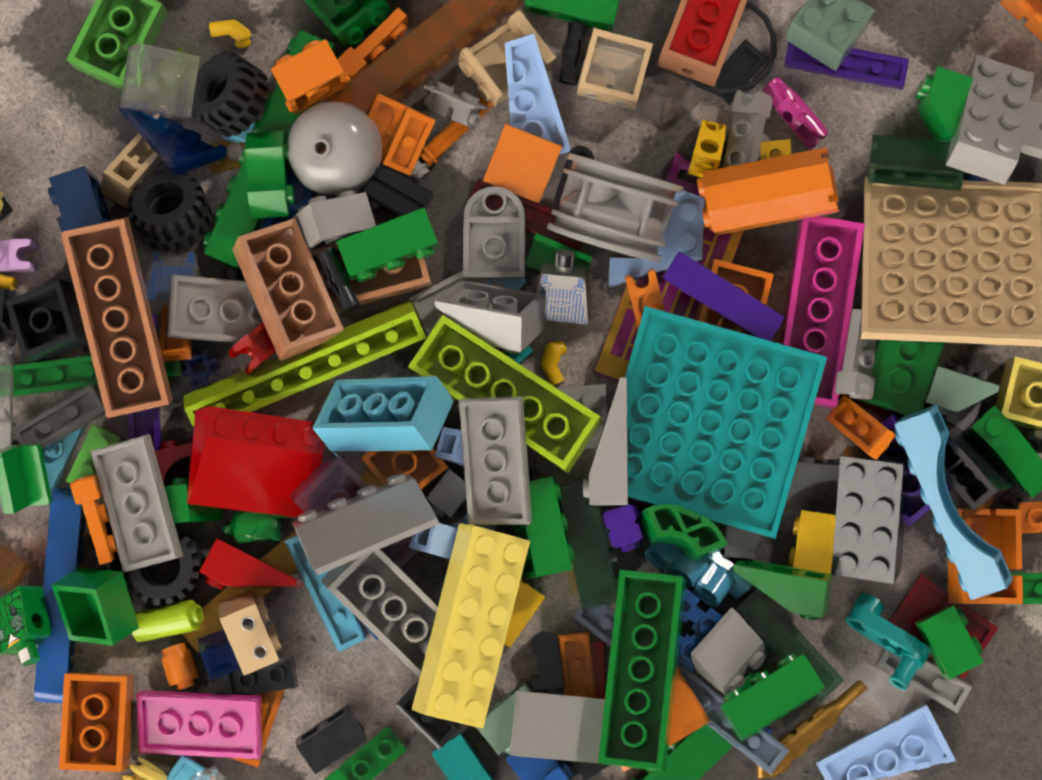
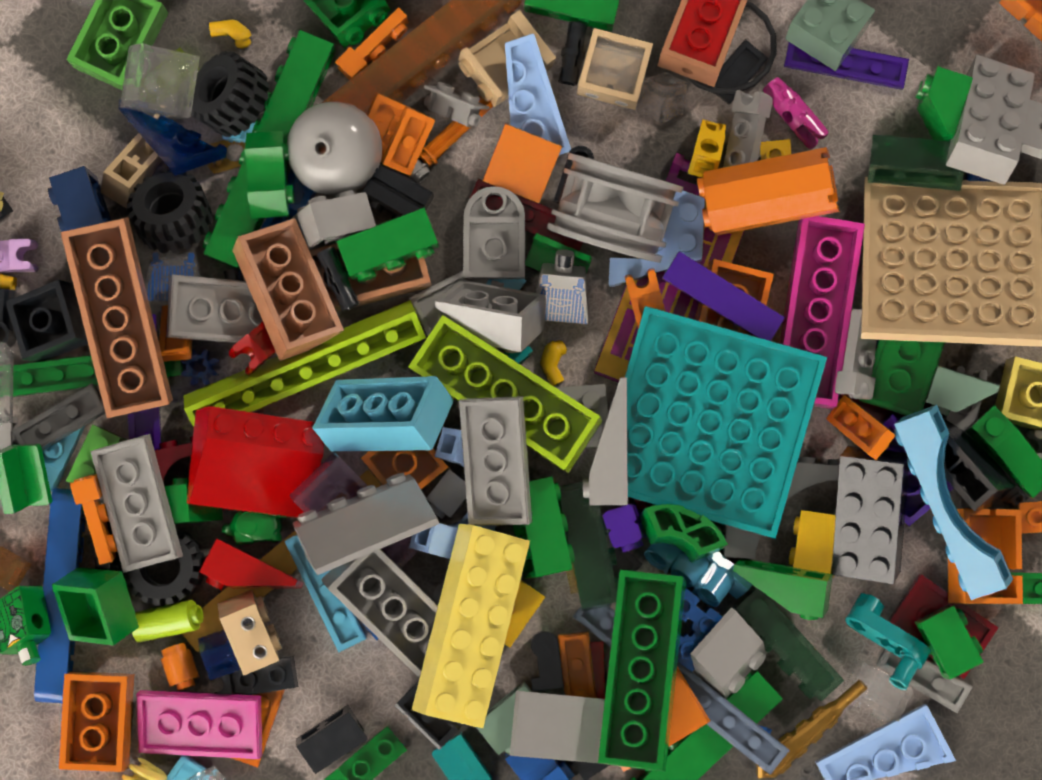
orange brick [270,39,351,115] -> none
green brick [721,653,825,743] -> none

